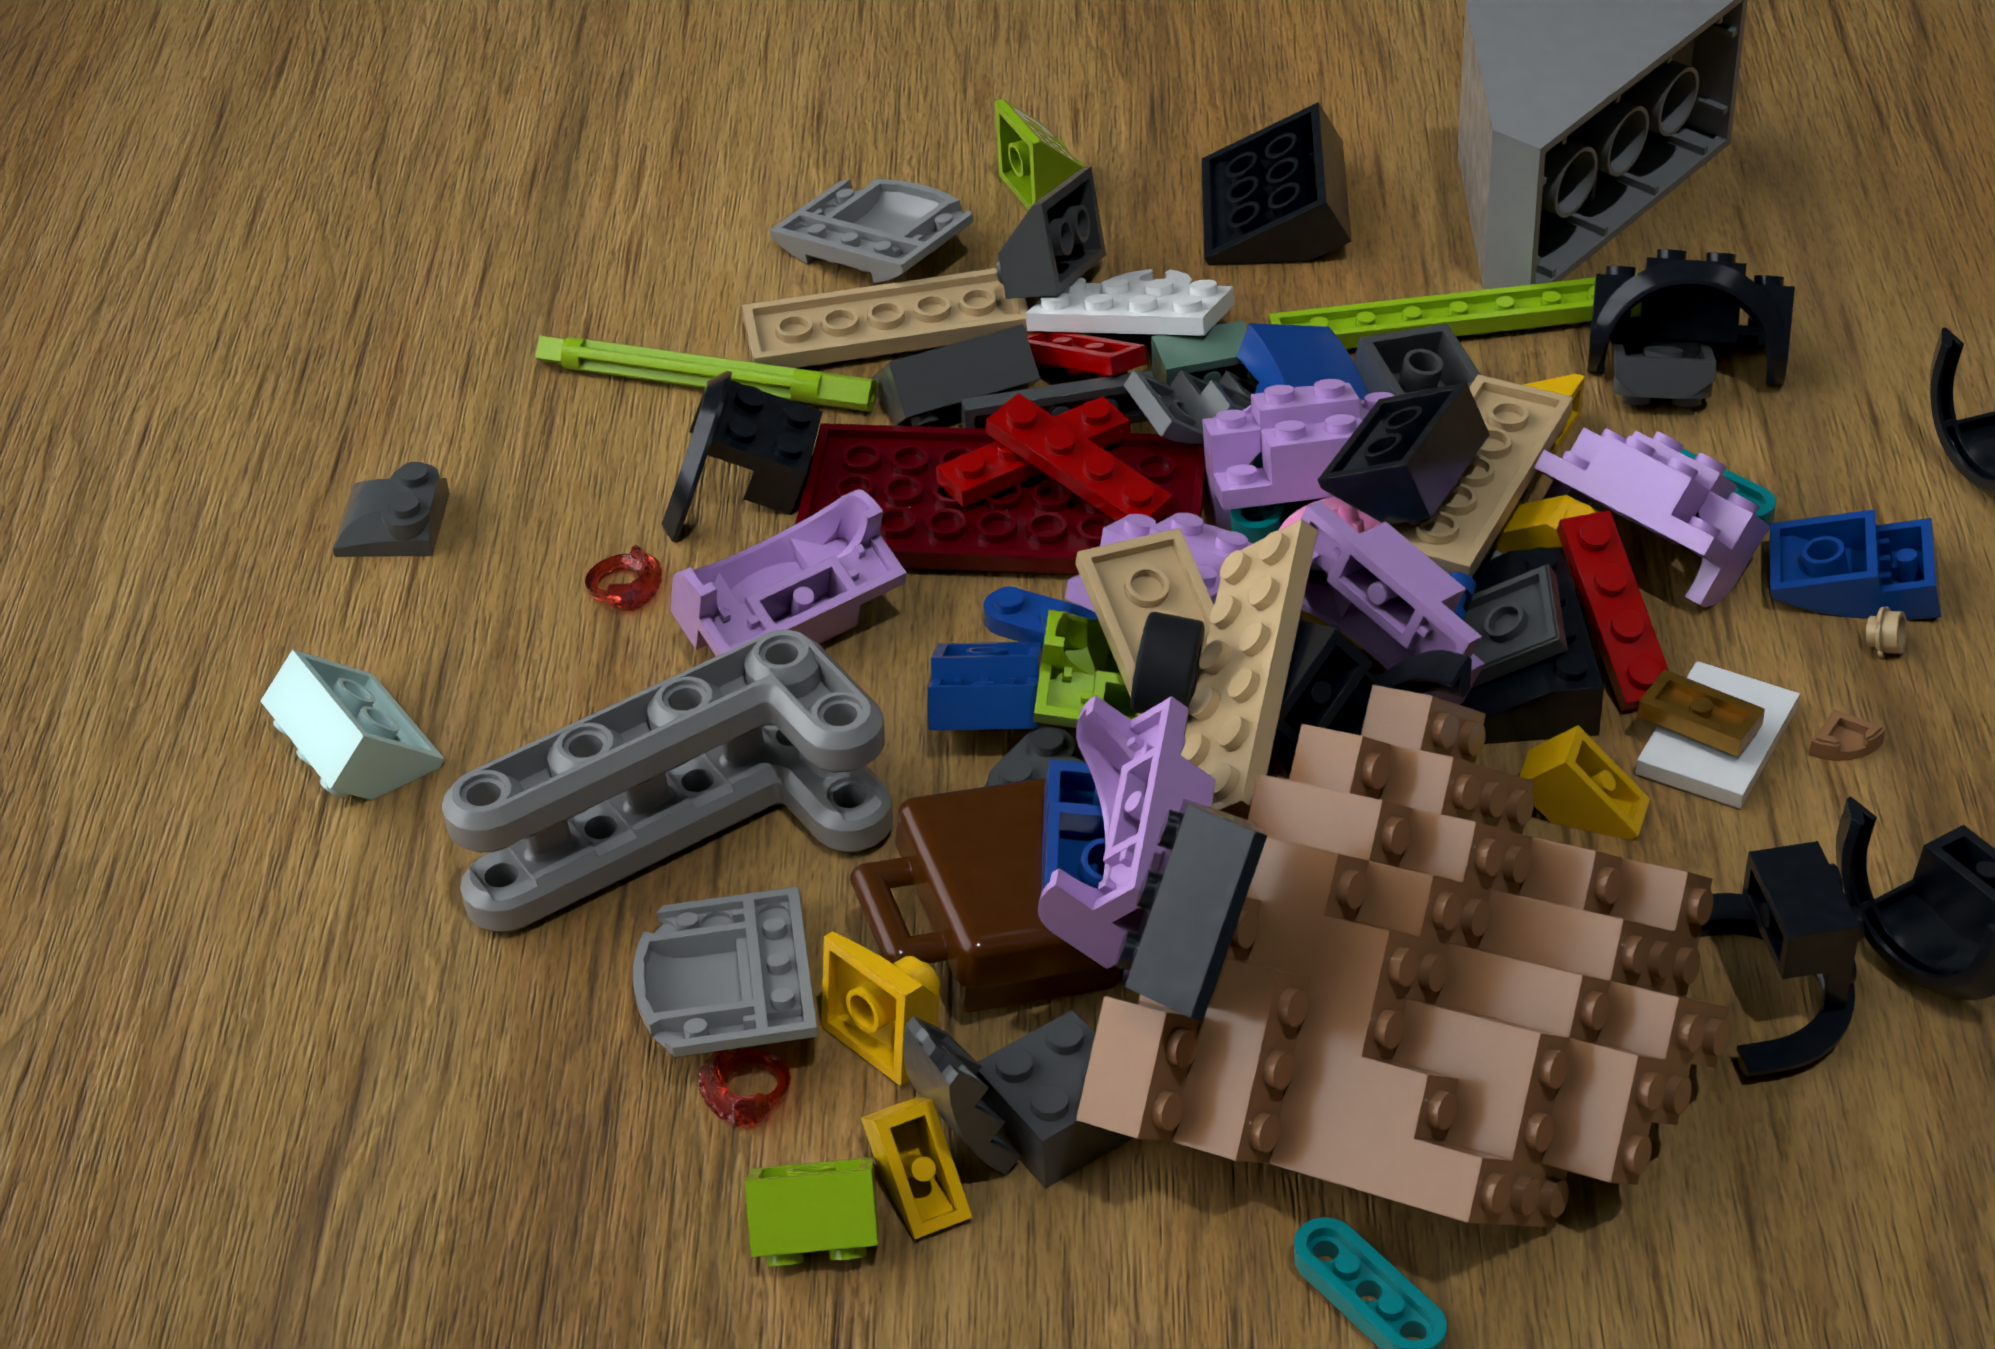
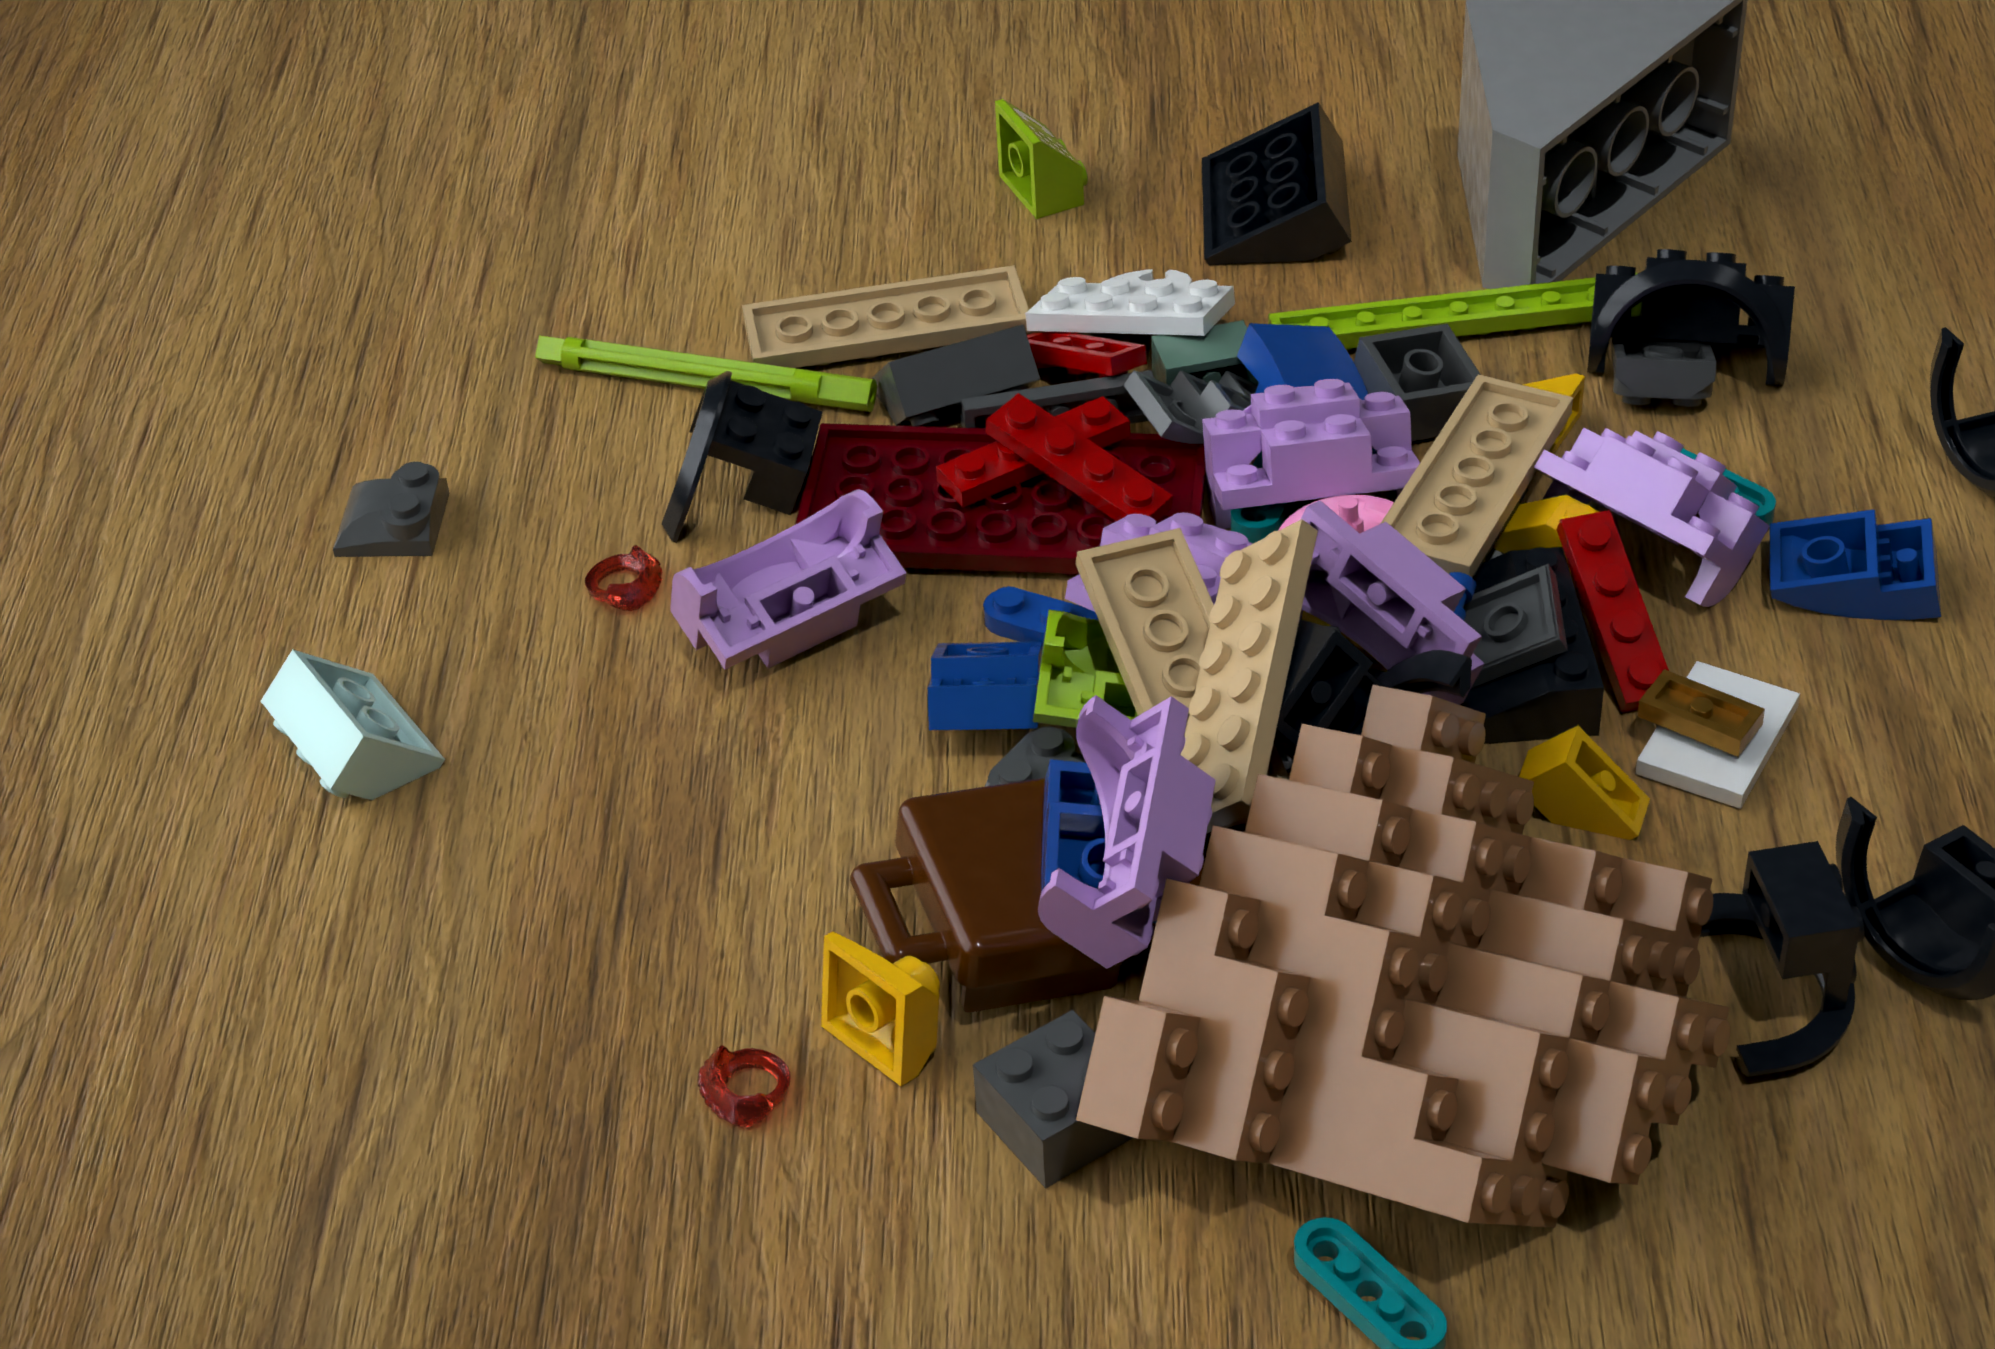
light grey beam [442,630,893,933] -> none
light grey slope [633,887,818,1057] -> none
lime slope [745,1157,879,1266] -> none
light grey slope [769,179,974,283] -> none
yellow slope [861,1097,973,1239] -> none
dark grey slope [903,1015,1021,1175] -> none
dark grey slope [996,167,1106,299] -> none
black slope [1115,798,1268,1022] -> none
black tyre [1130,612,1205,714] -> none
black slope [1317,382,1490,525] -> none
medium nougat tile [1809,709,1886,761] -> none
tan plate [1866,607,1907,659] -> none

